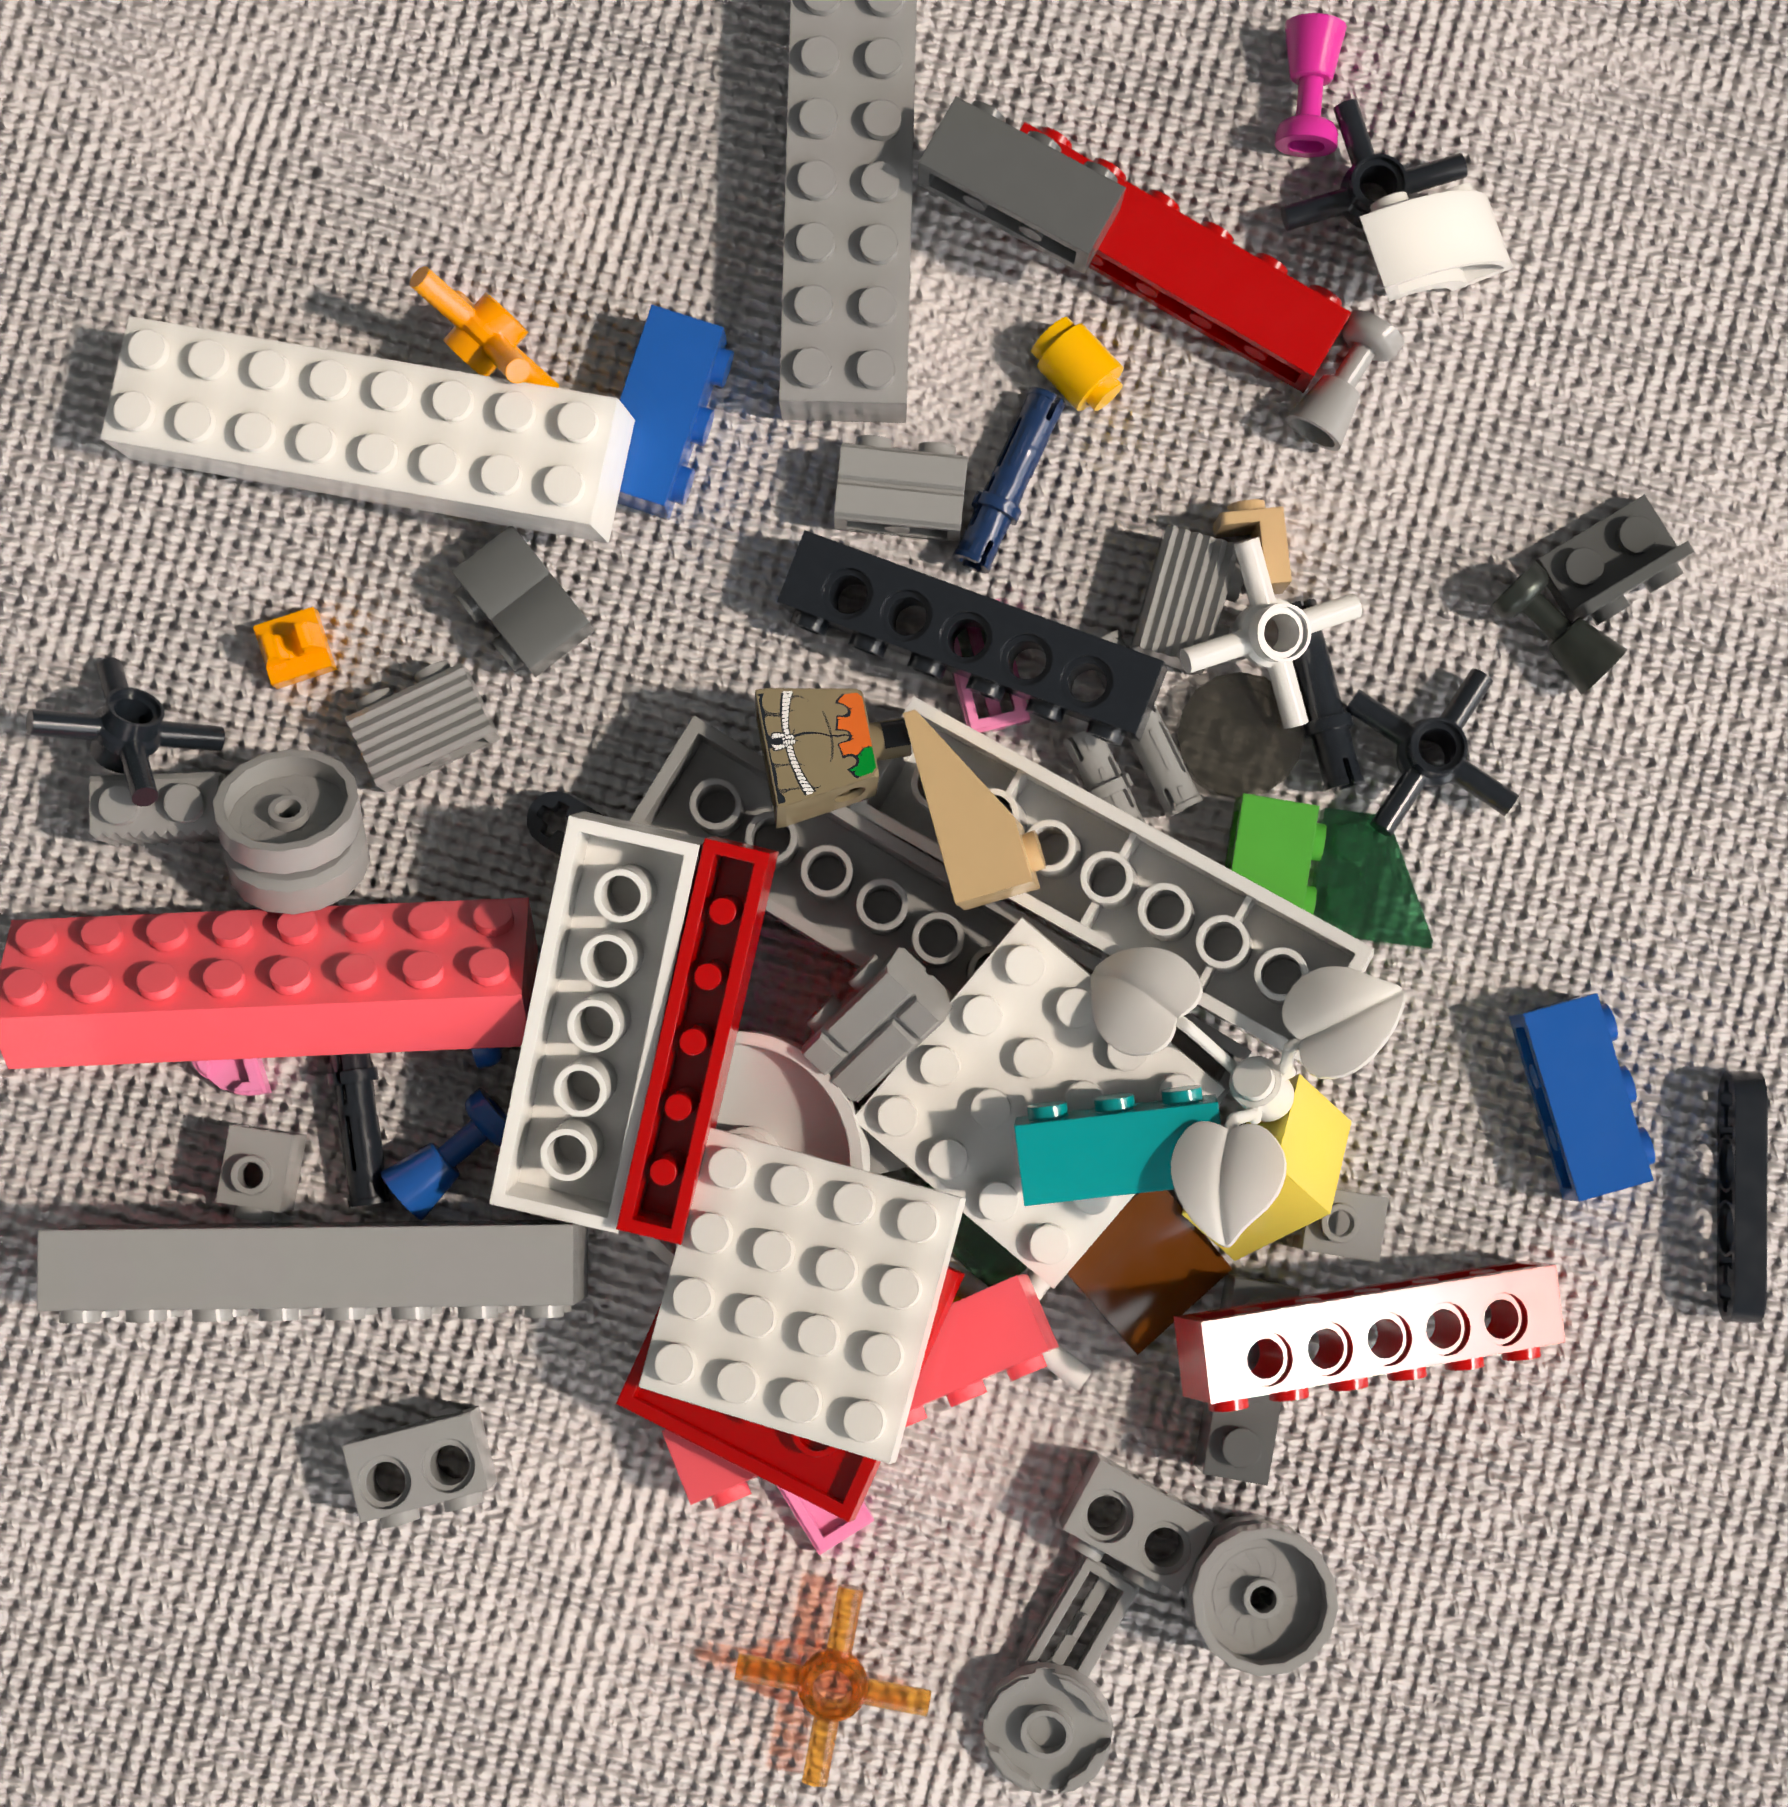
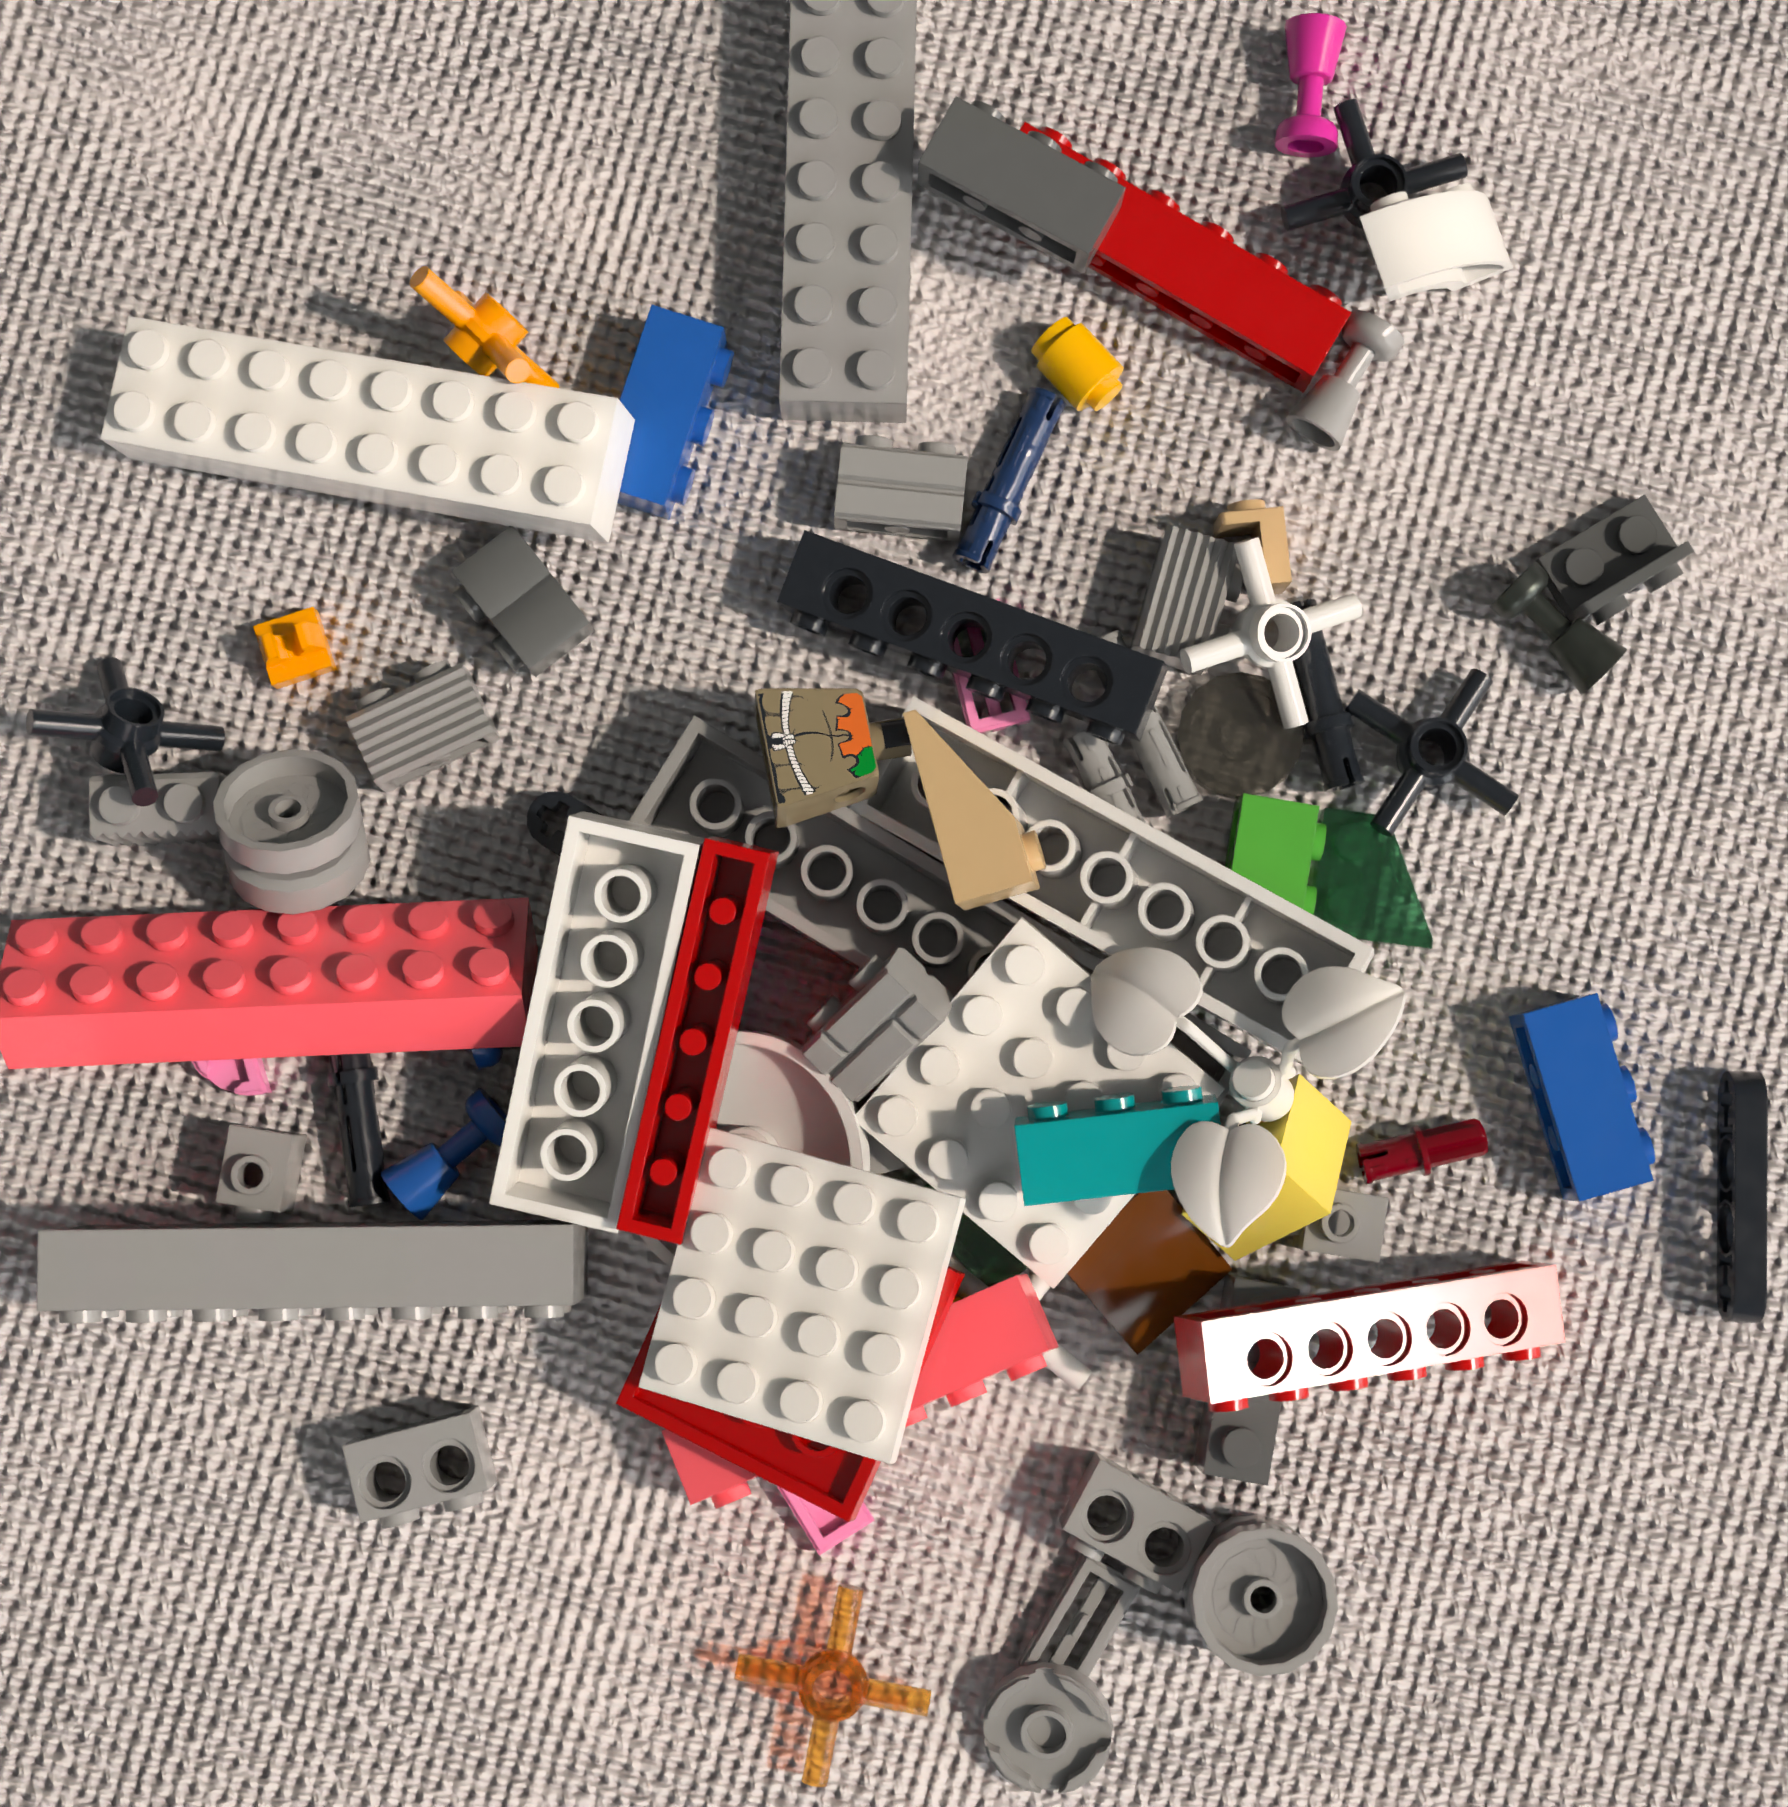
none -> dark red axle [1356,1118,1488,1185]

